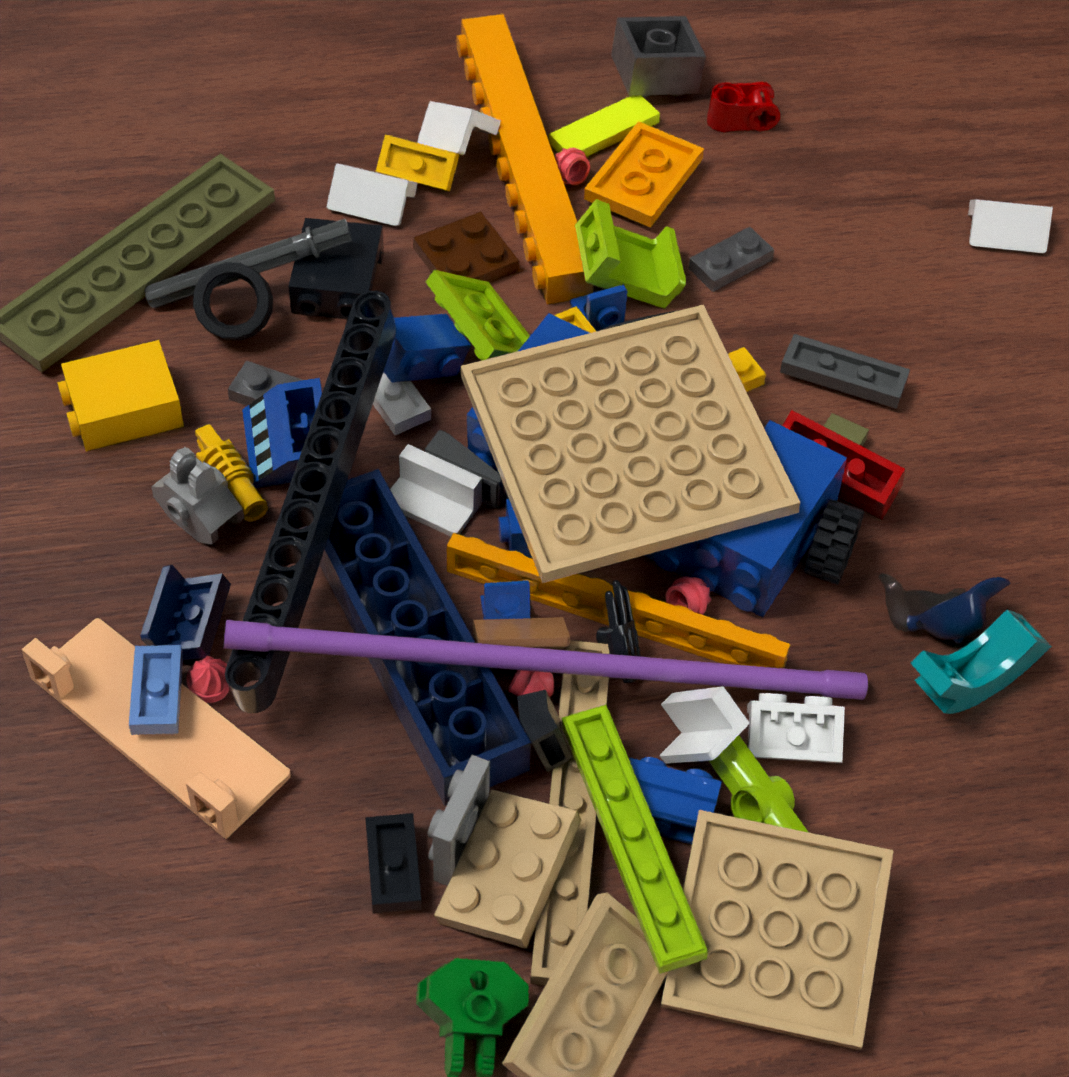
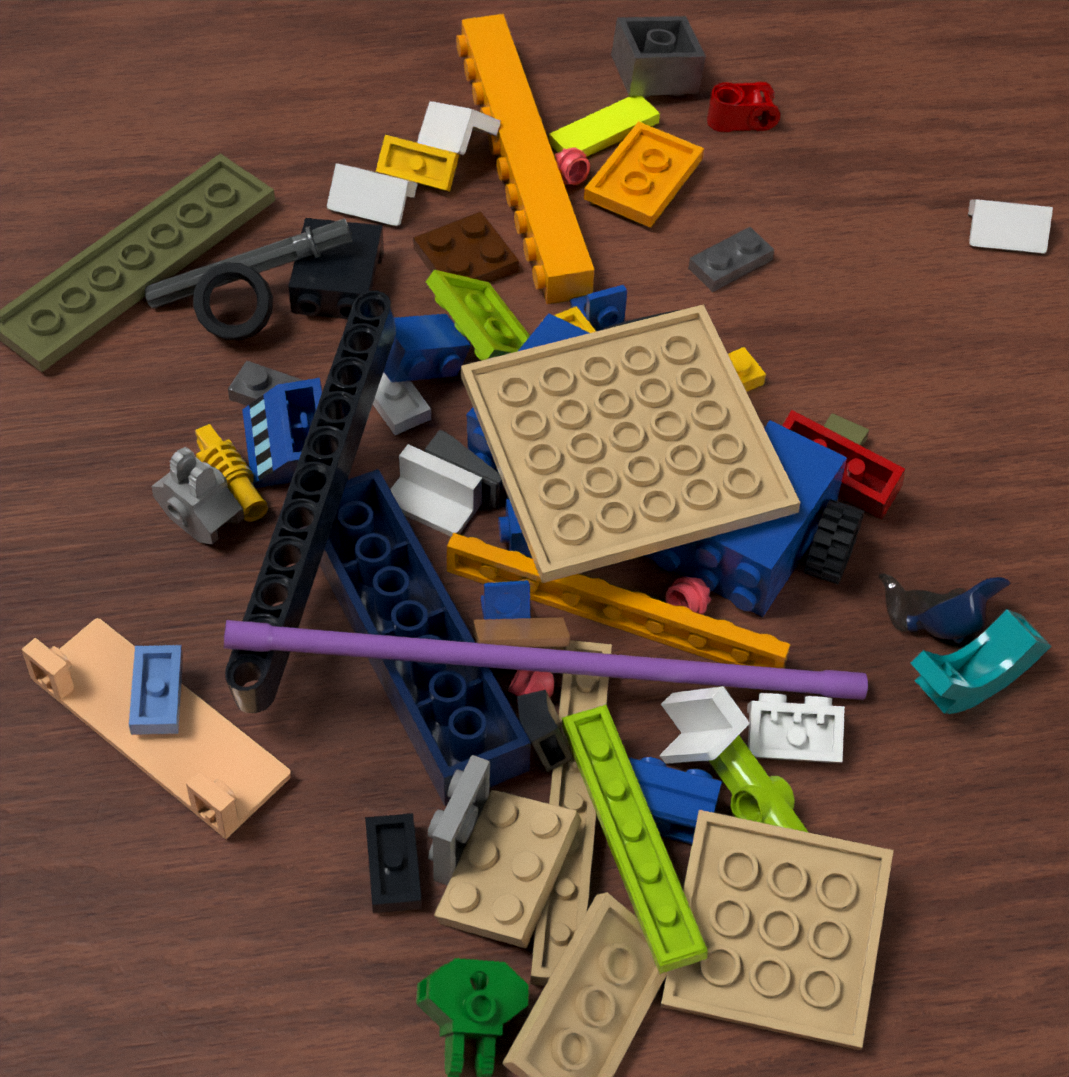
yellow brick [57,340,184,451] -> none
dark blue bracket [141,565,231,660] -> none
coral plate [187,656,230,703] -> none
lime panel [575,199,686,309] -> none
black piece [596,580,641,683] -> none
dark grey plate [780,334,910,409] -> none

